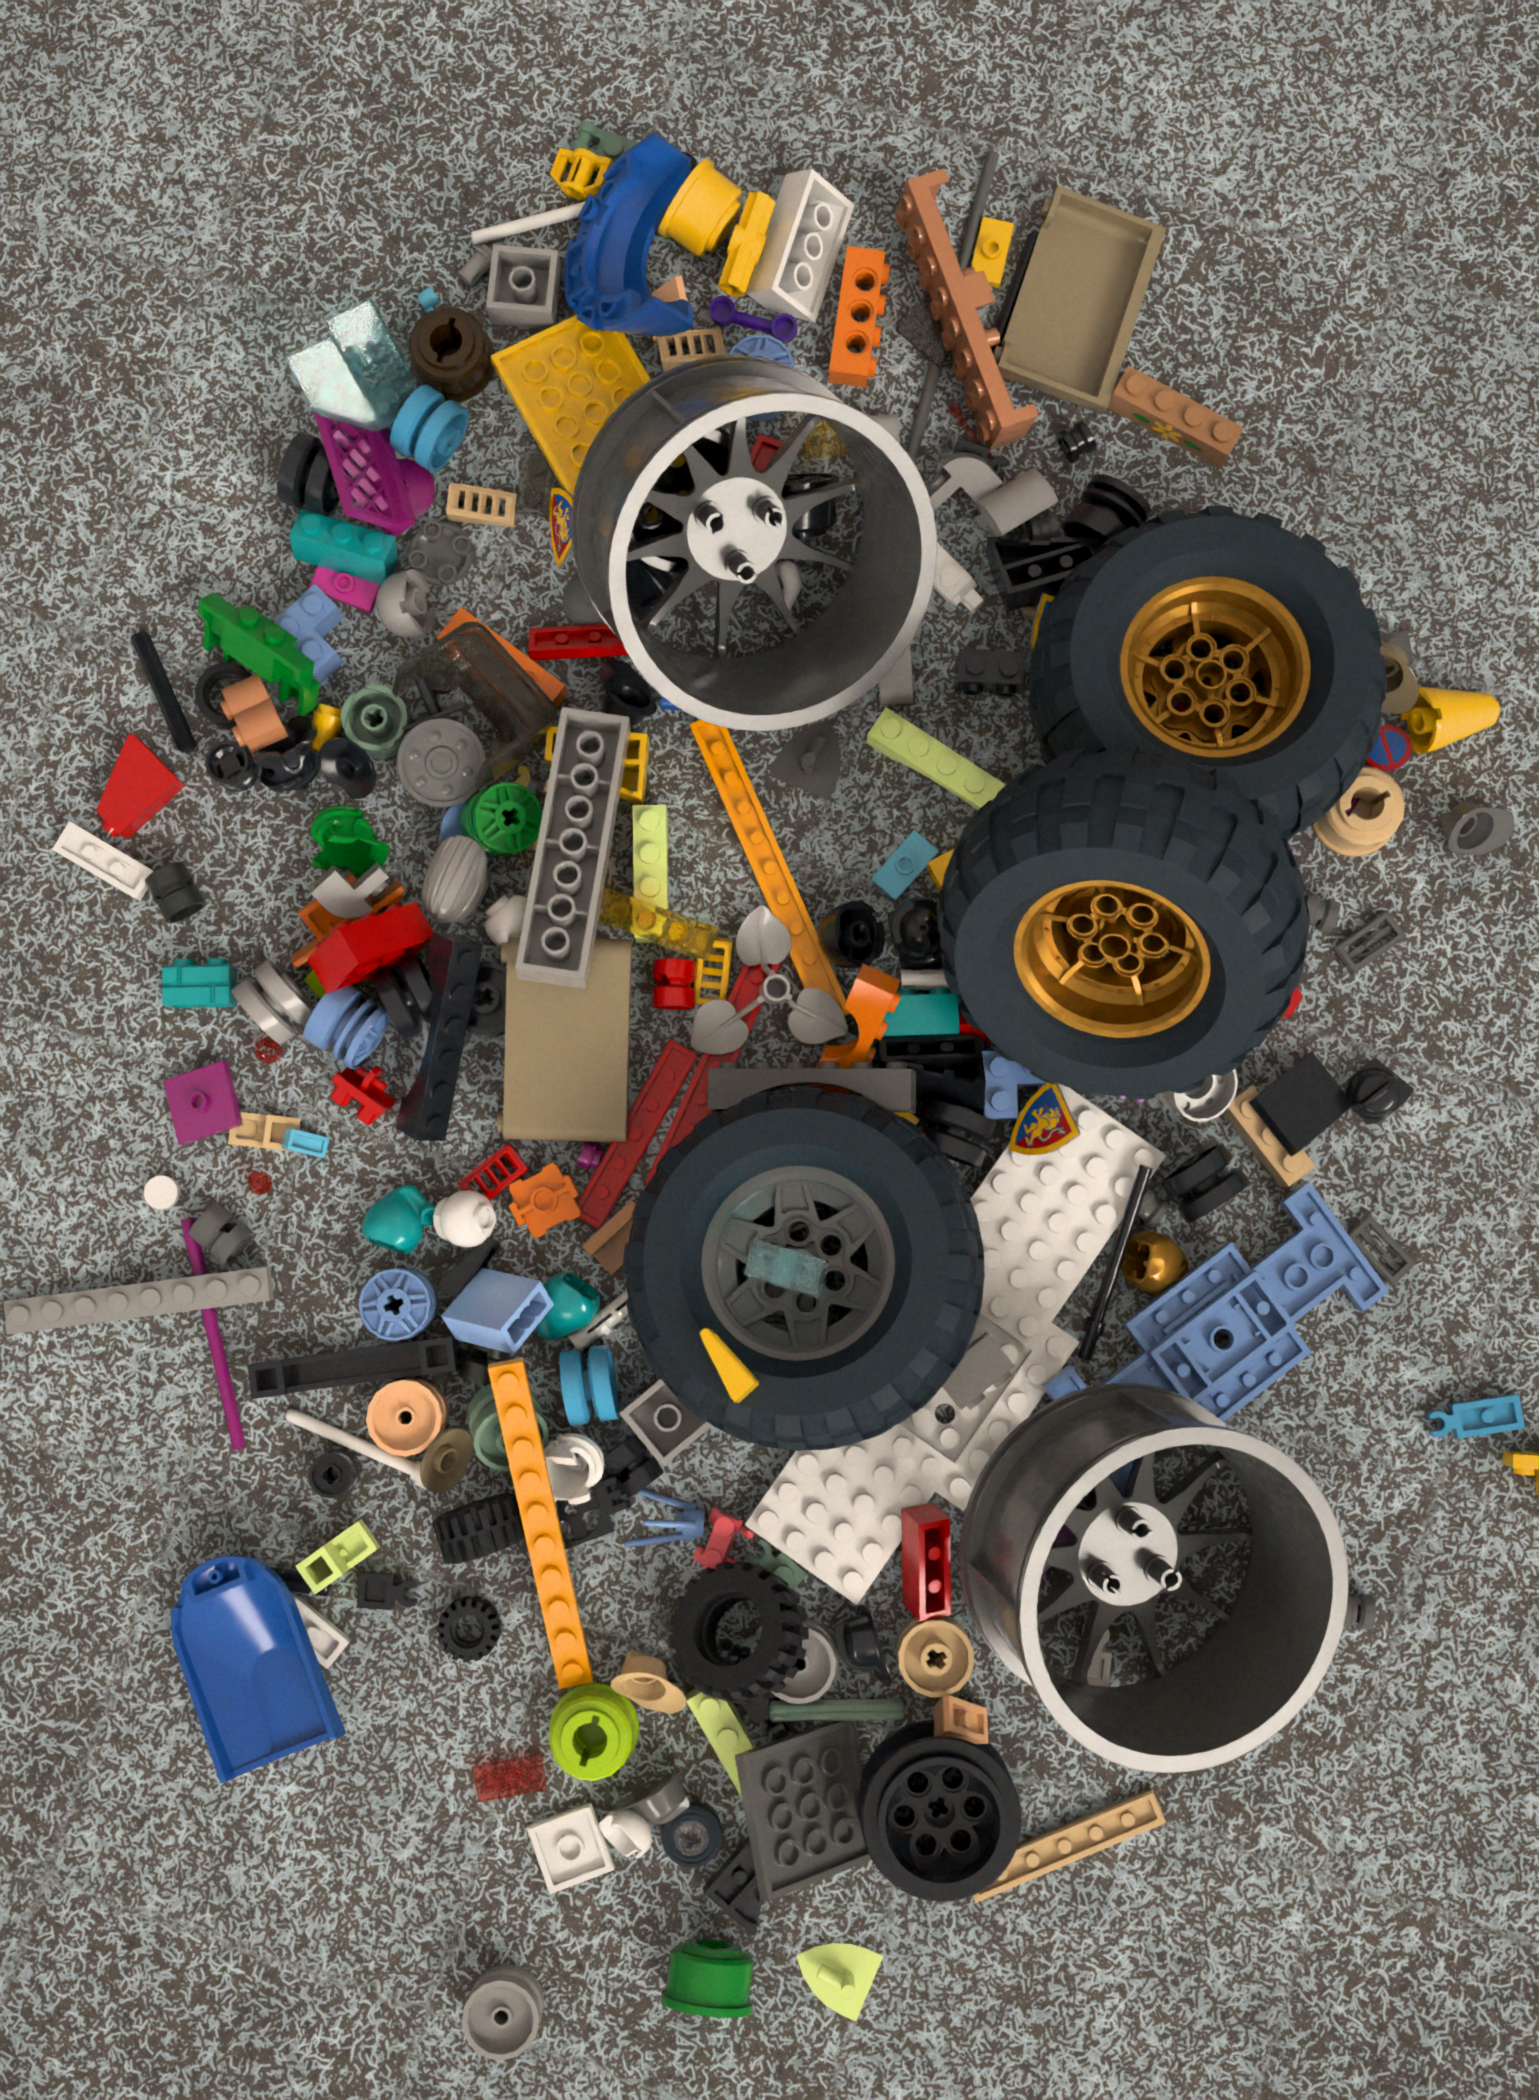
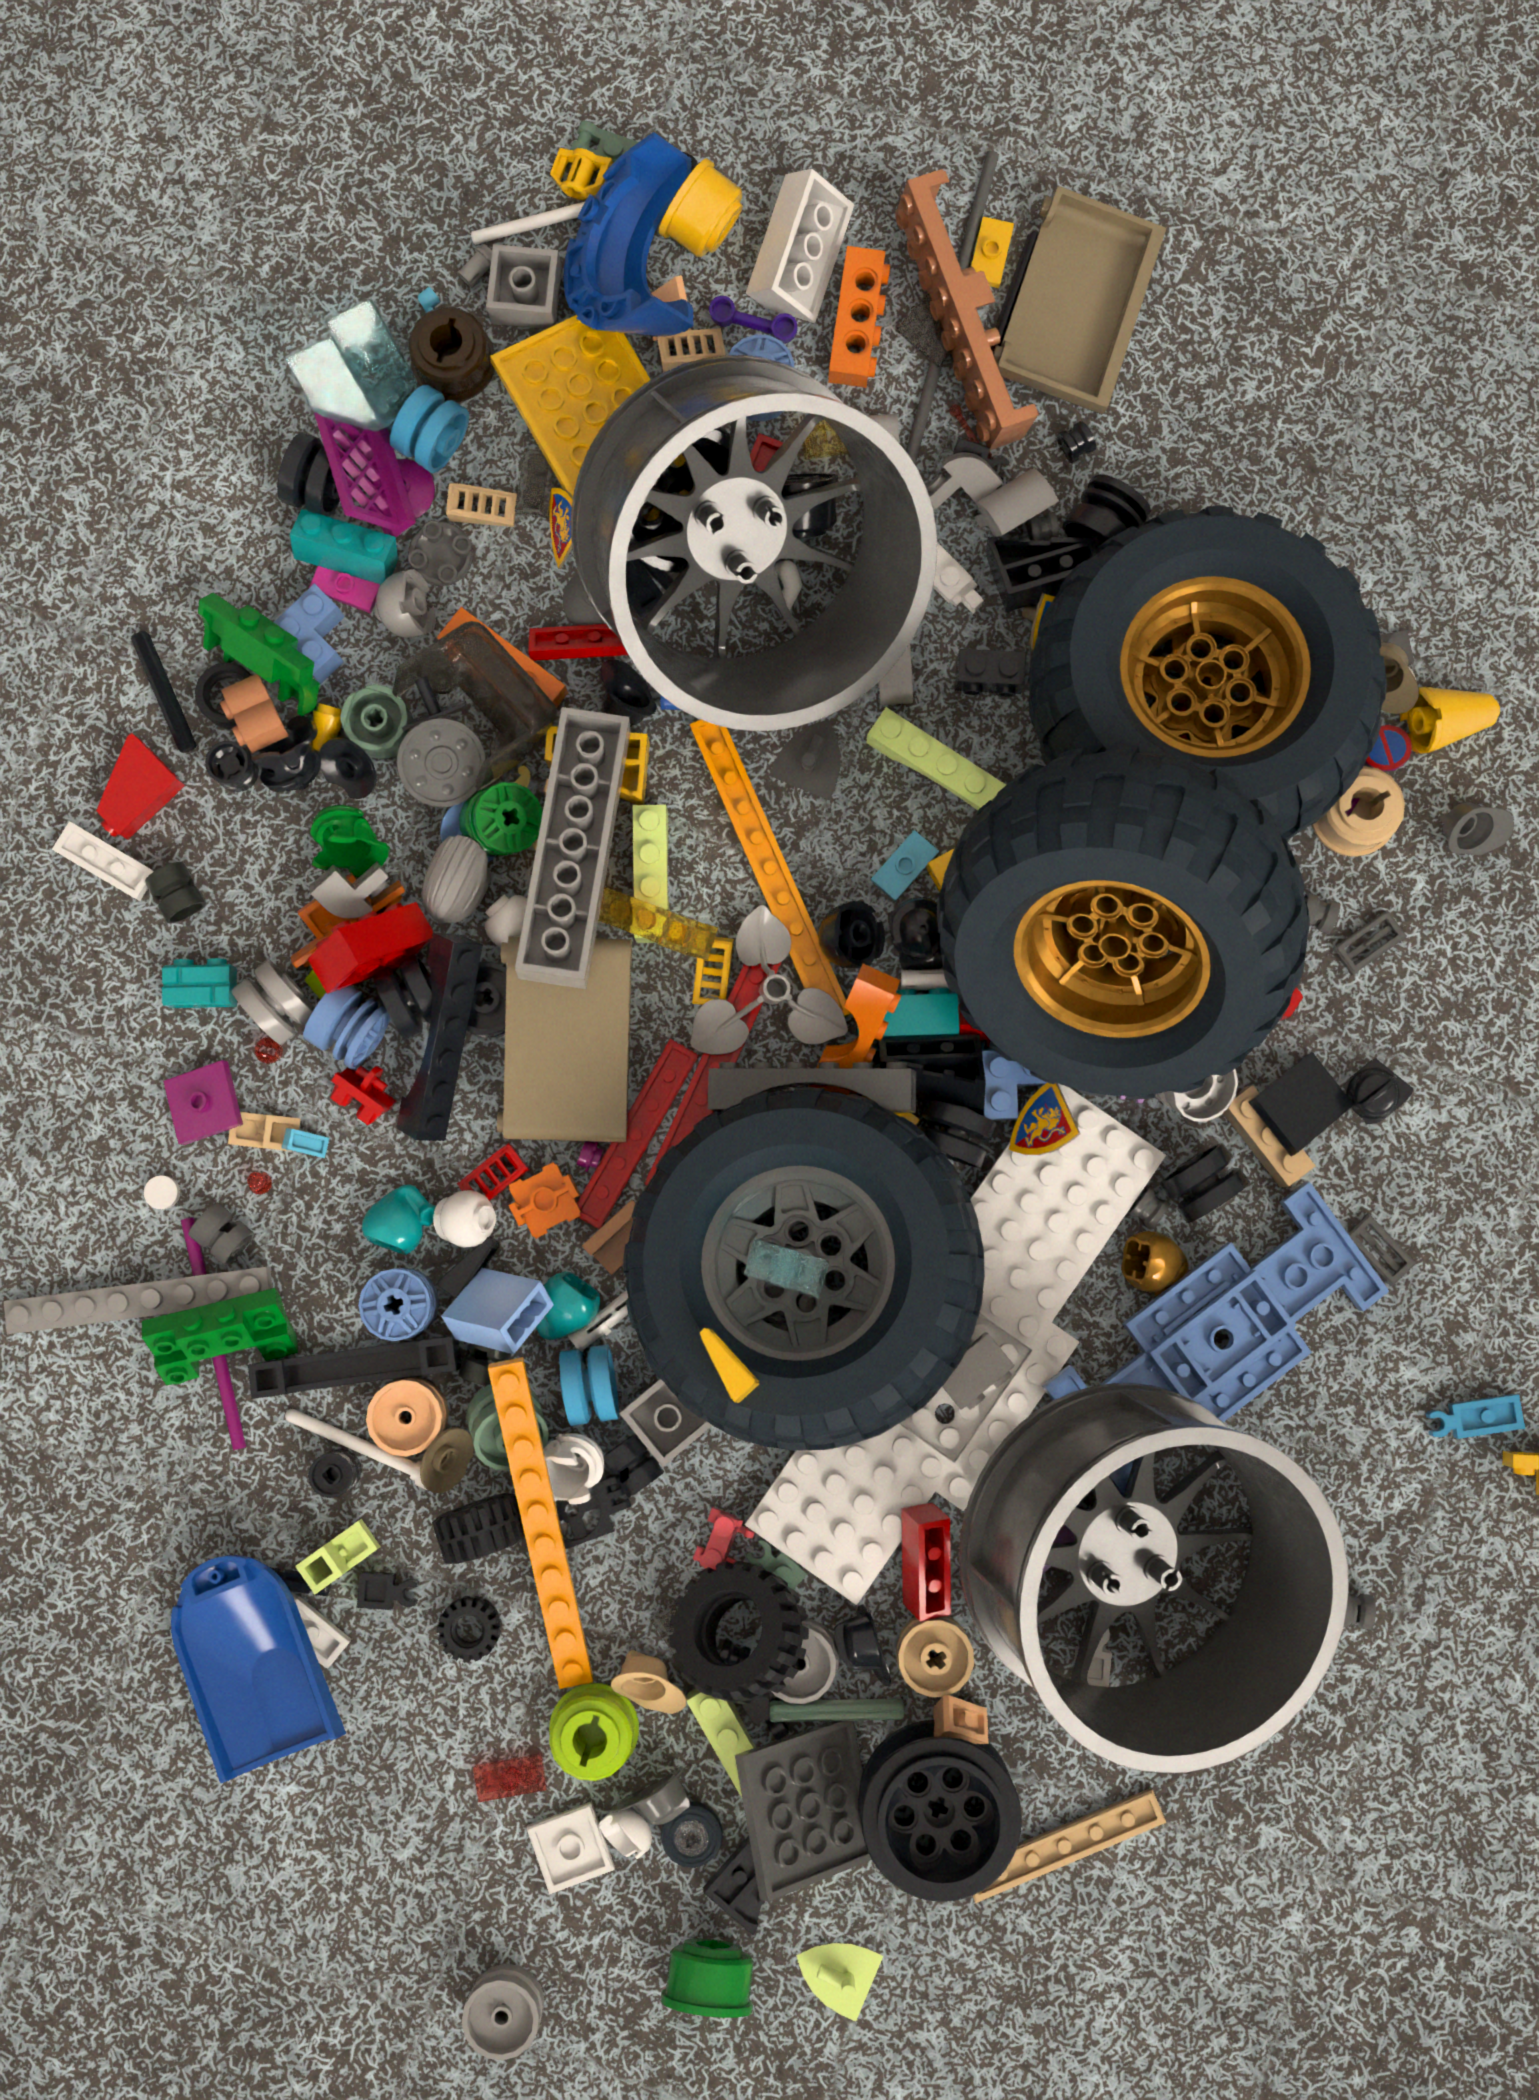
medium blue plant [624,1489,705,1547] -> none
red wheel [652,958,697,1010] -> none
yellow piece [717,191,776,297] -> none
black bar [1078,1164,1153,1361] -> none
medium nougat brick [1108,365,1244,469] -> none
none -> green bracket [142,1288,298,1386]

